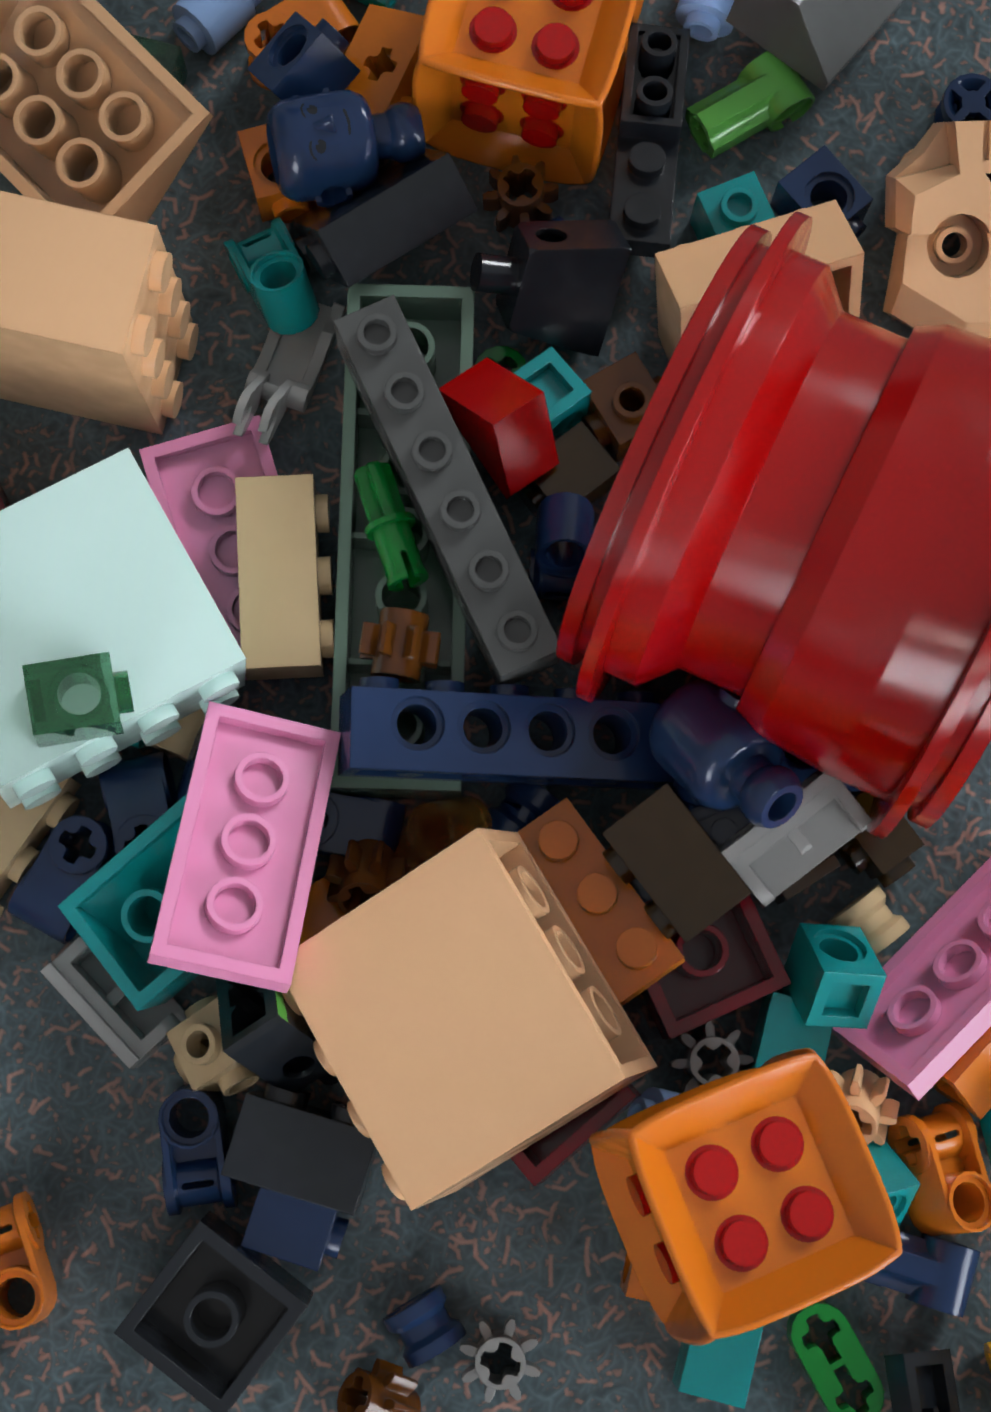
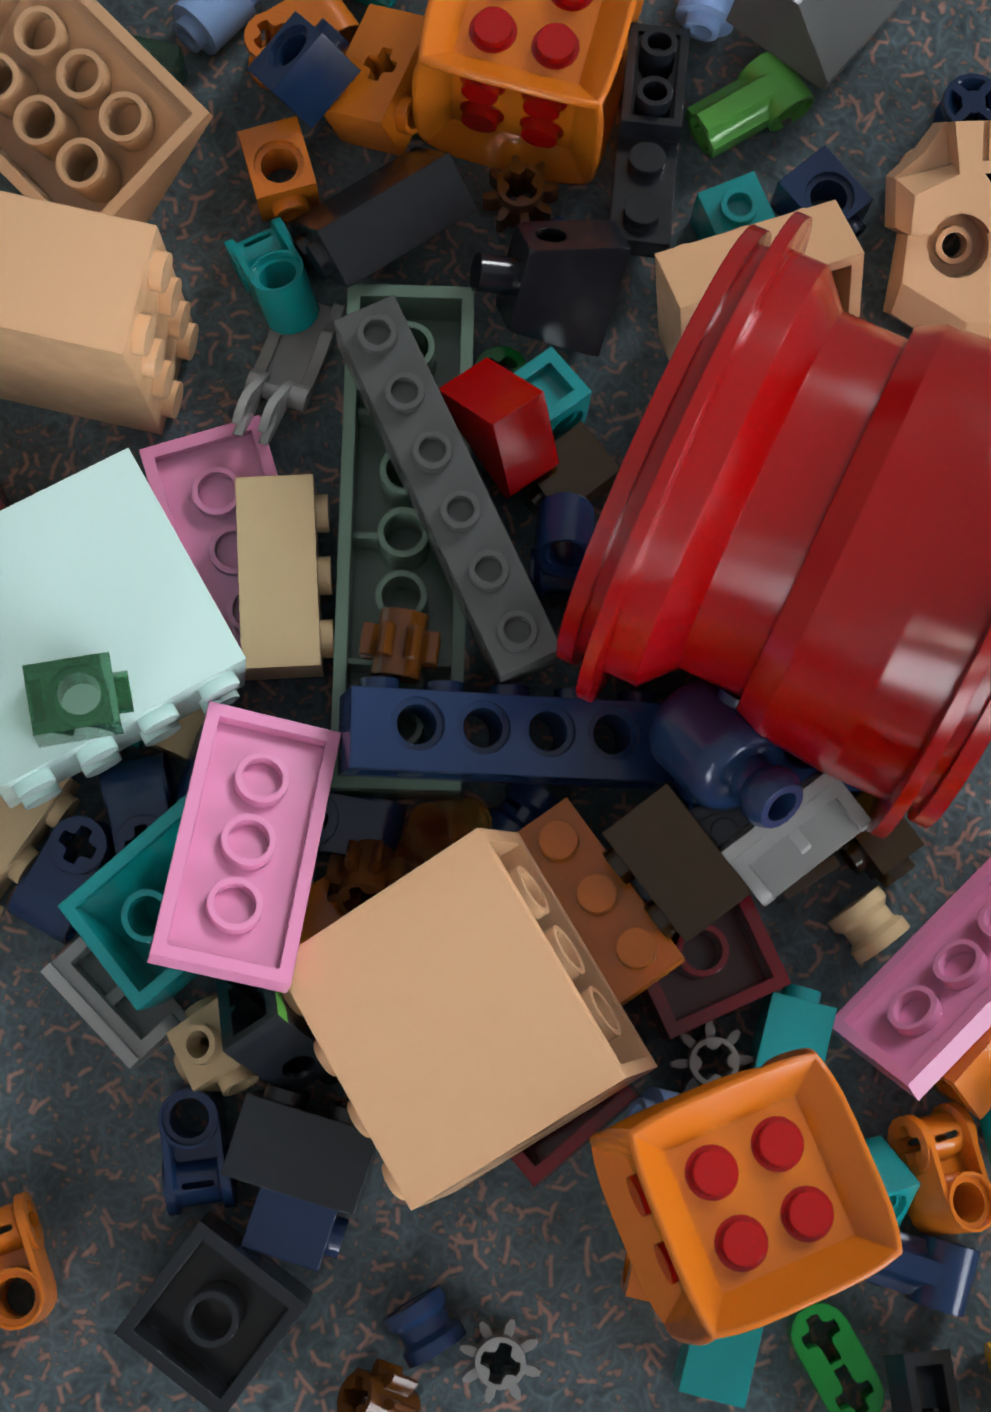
dark blue piece [266,87,425,208] -> none
green axle [354,460,429,592] -> none
reddish brown brick [581,351,661,462] -> none
teal brick [784,923,887,1029] -> none
light nougat gear [830,1064,900,1146] -> none

